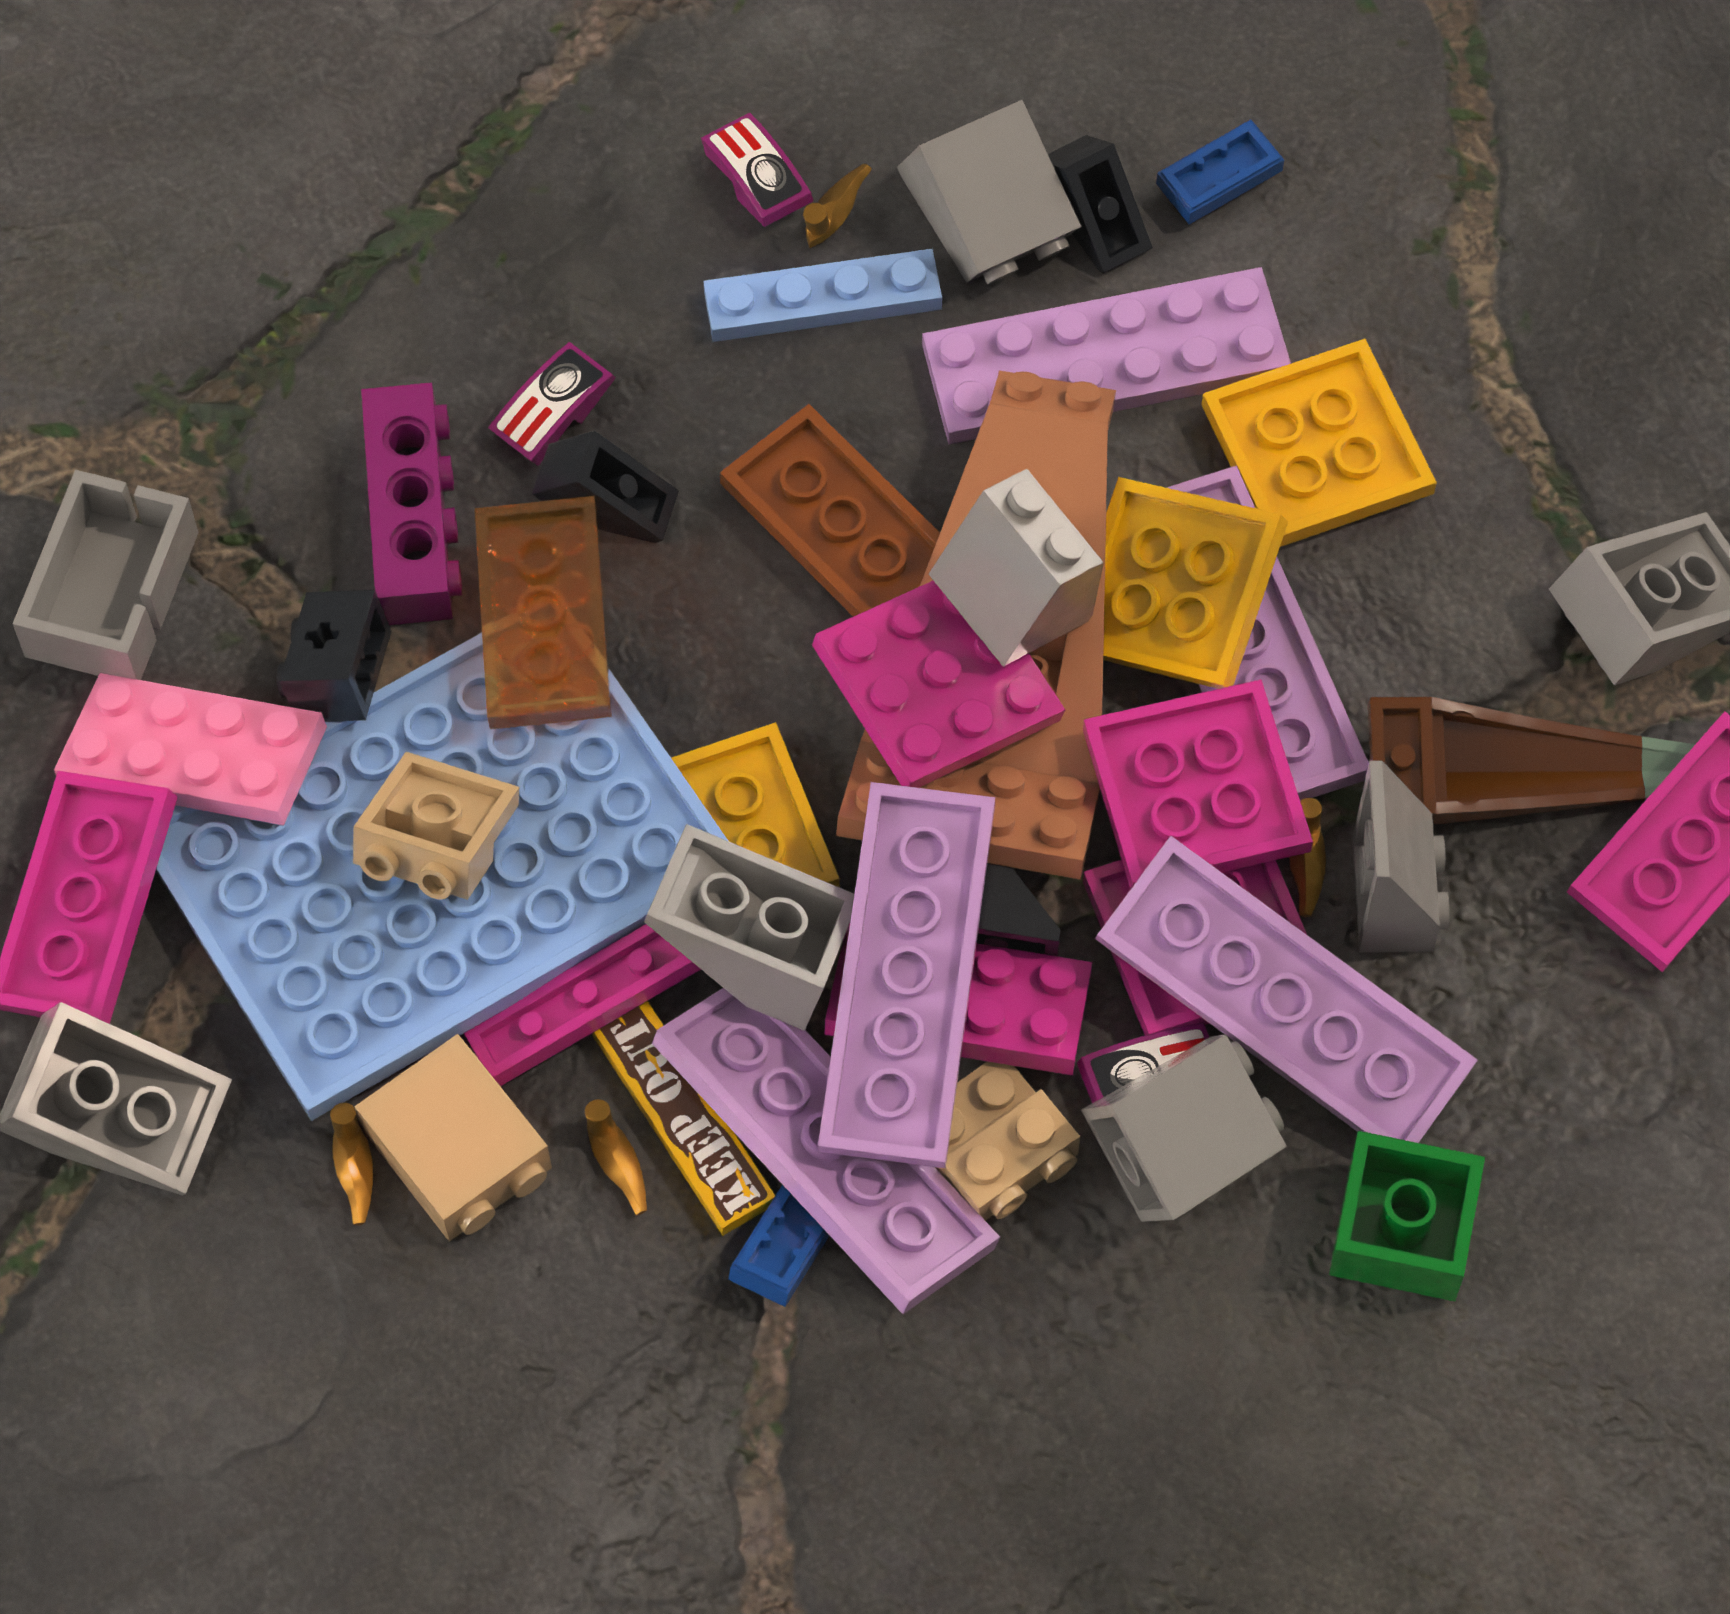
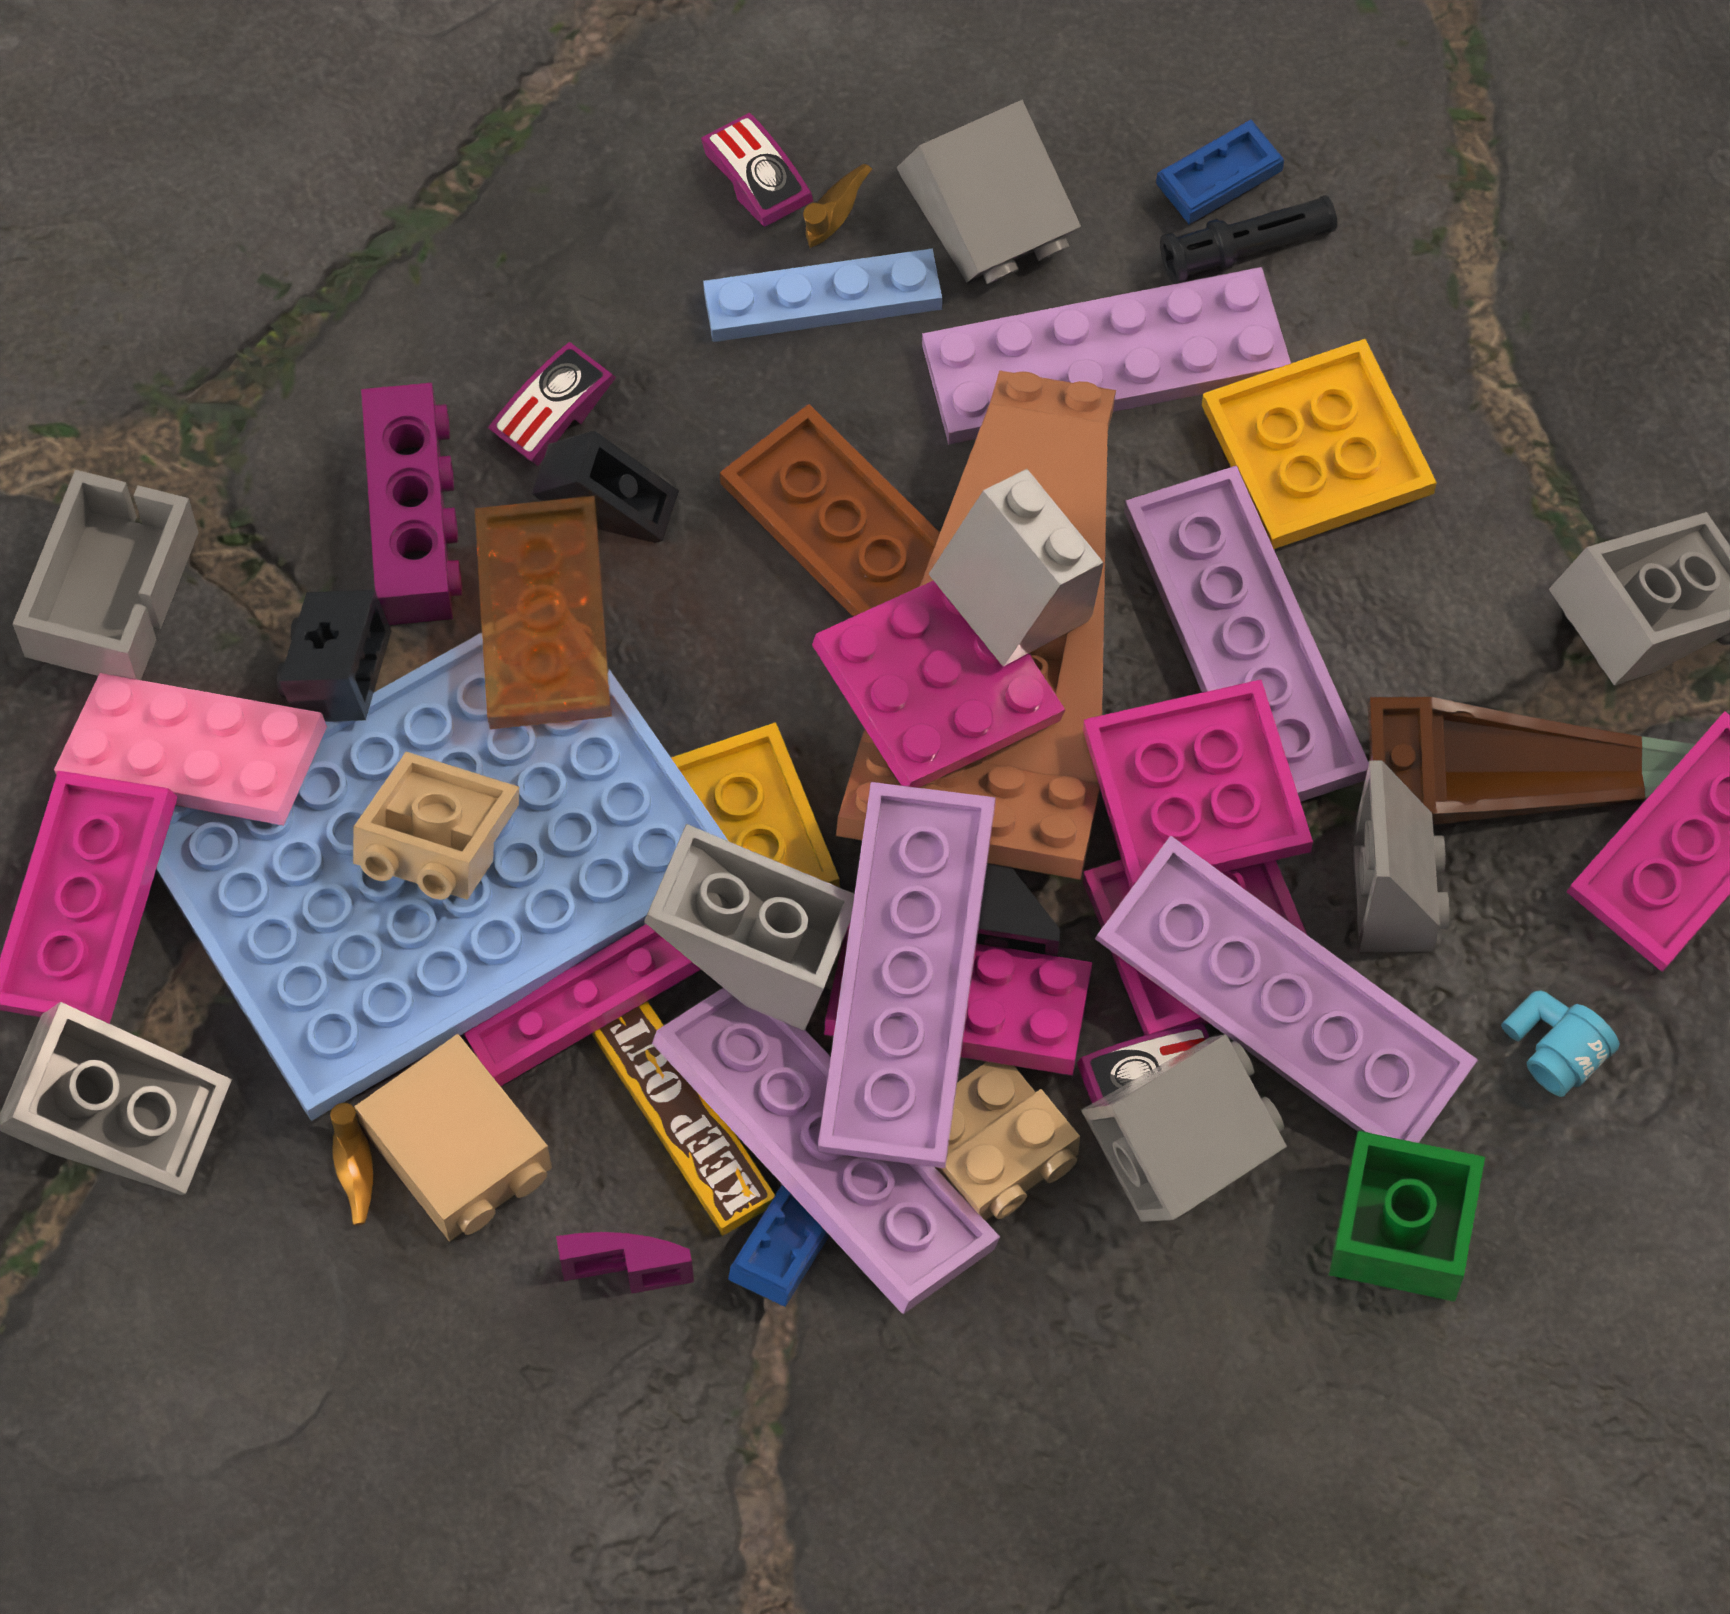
pearl gold bar [585,1099,647,1215] -> none
black slope [1048,135,1153,273] -> none
yellow plate [1103,477,1288,689] -> none
pearl gold bar [1289,798,1326,918] -> none
none -> magenta slope [556,1232,694,1294]
none -> black pin [1160,195,1338,284]
none -> medium azure piece [1501,990,1620,1097]

